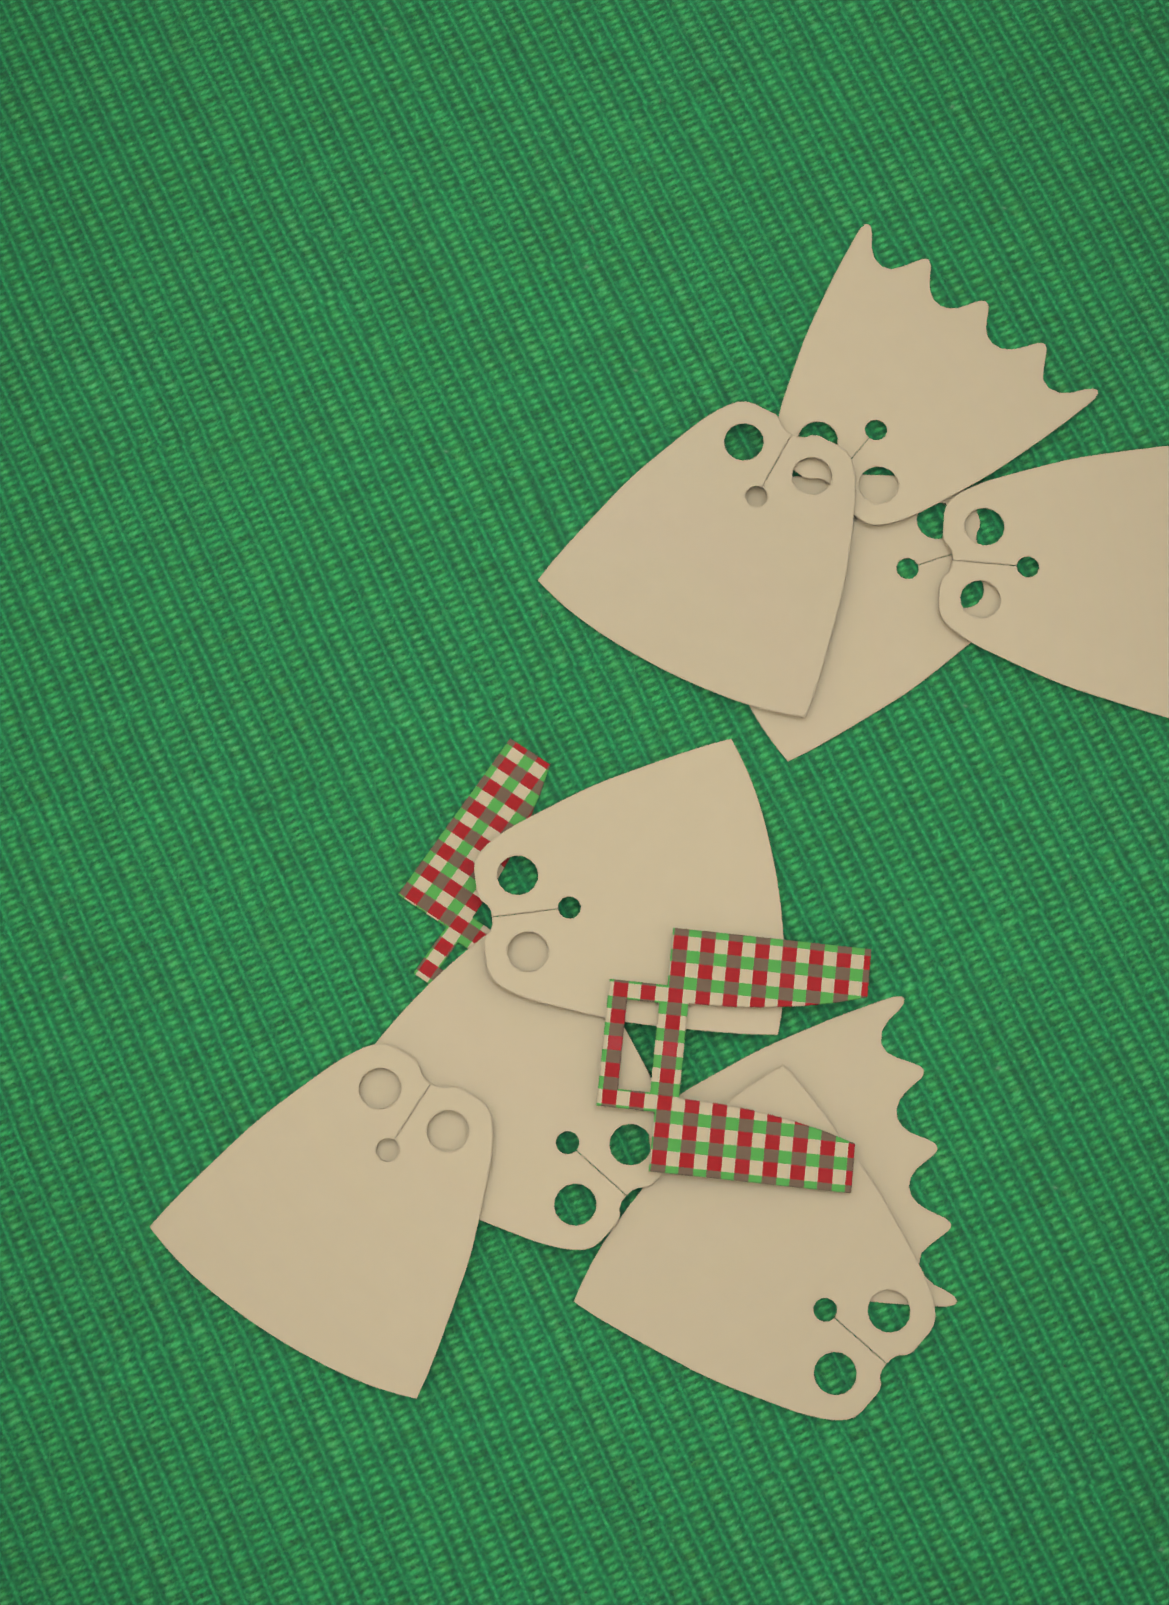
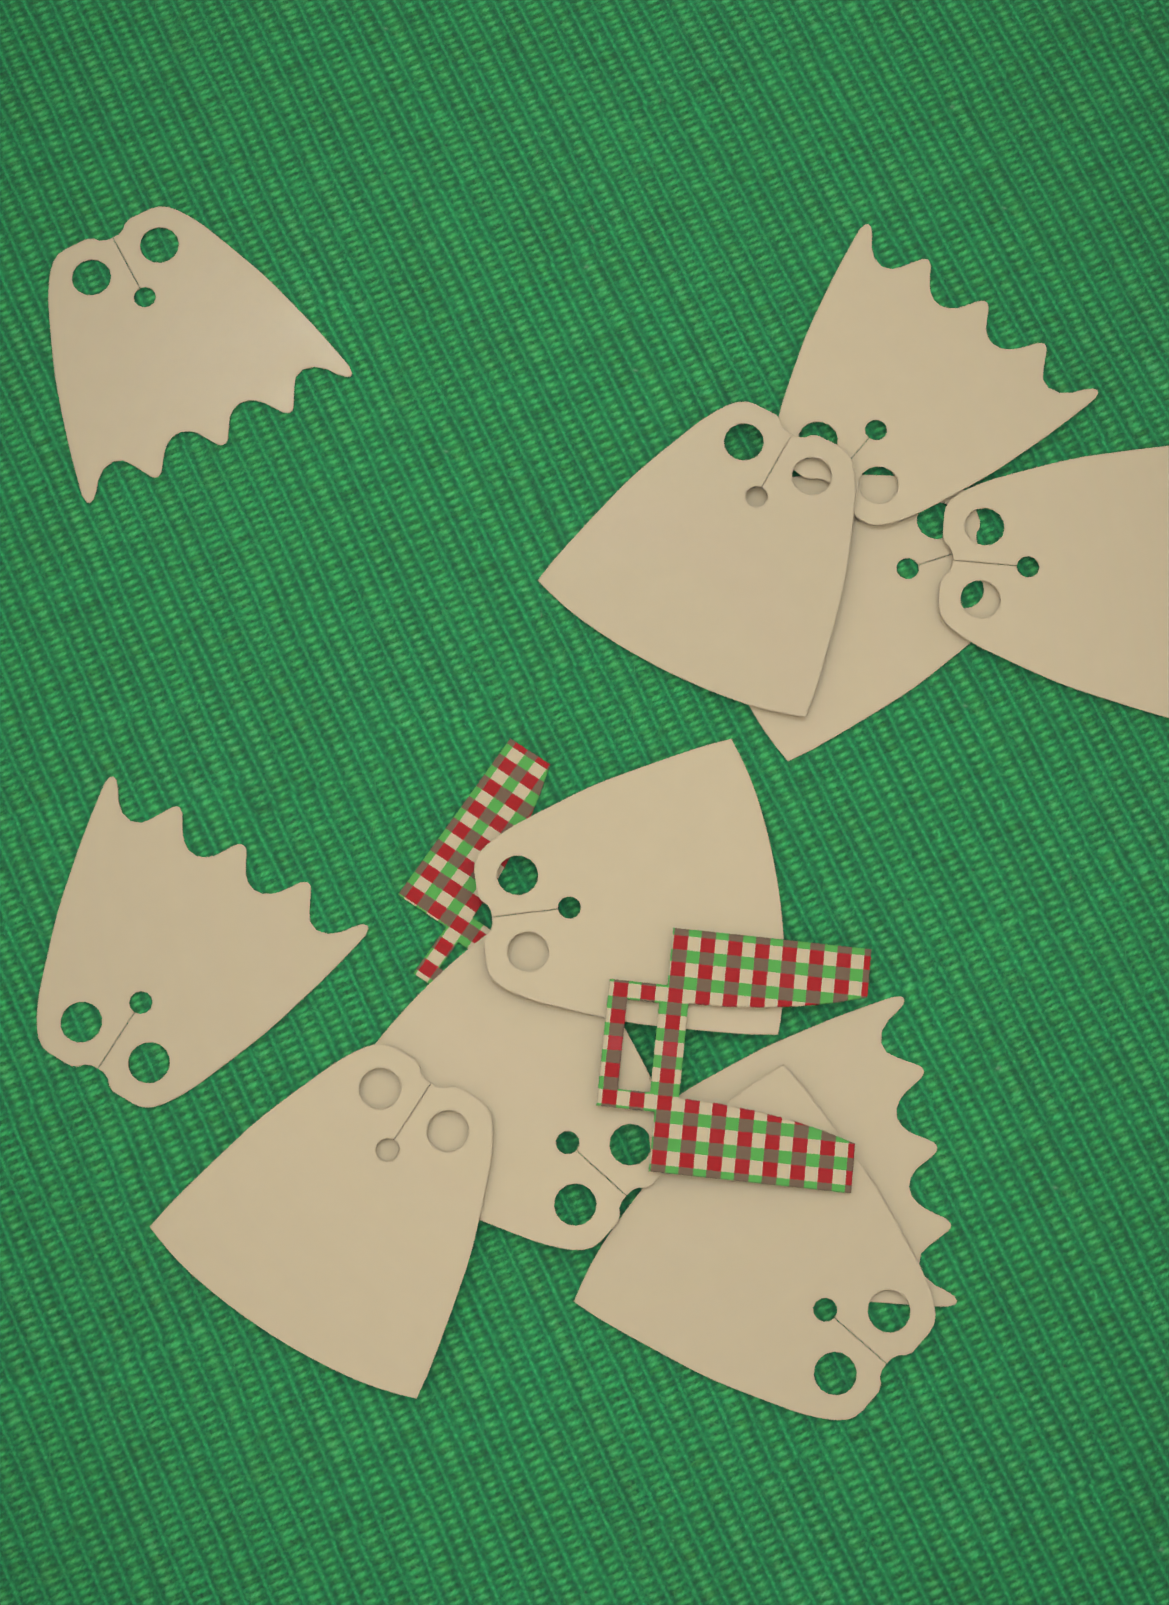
none -> tan piece [37,777,369,1108]
none -> tan piece [48,206,352,503]

